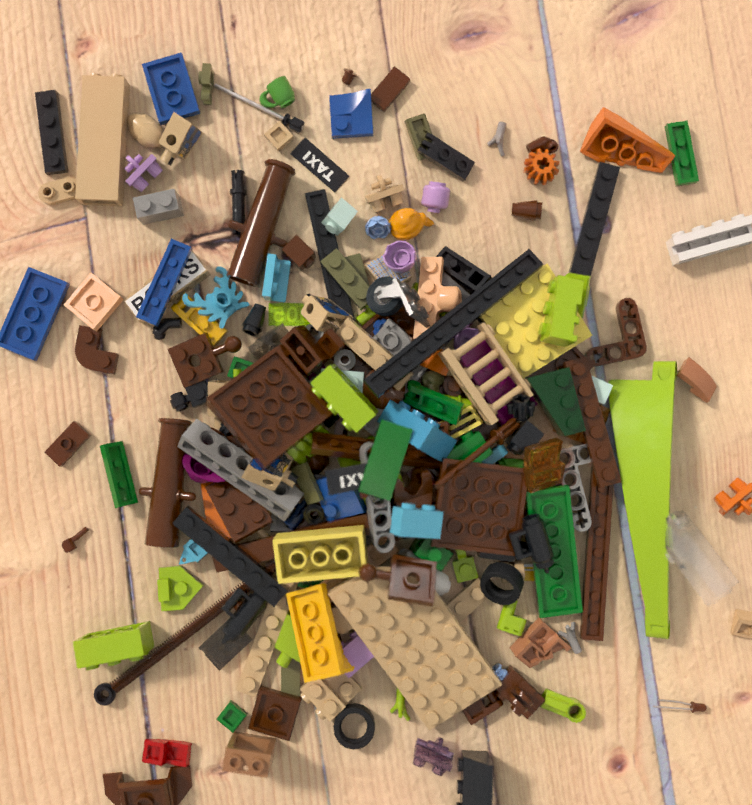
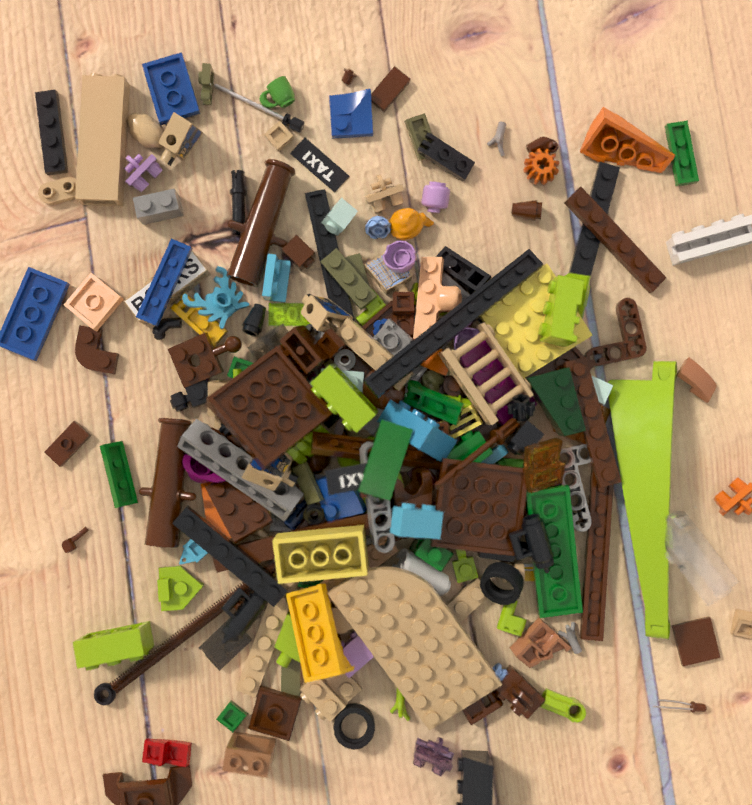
reddish brown plate [359,554,437,607] -> none
plate [366,277,430,328] -> none
none -> reddish brown plate [564,187,667,293]
none -> reddish brown piece [671,616,721,666]

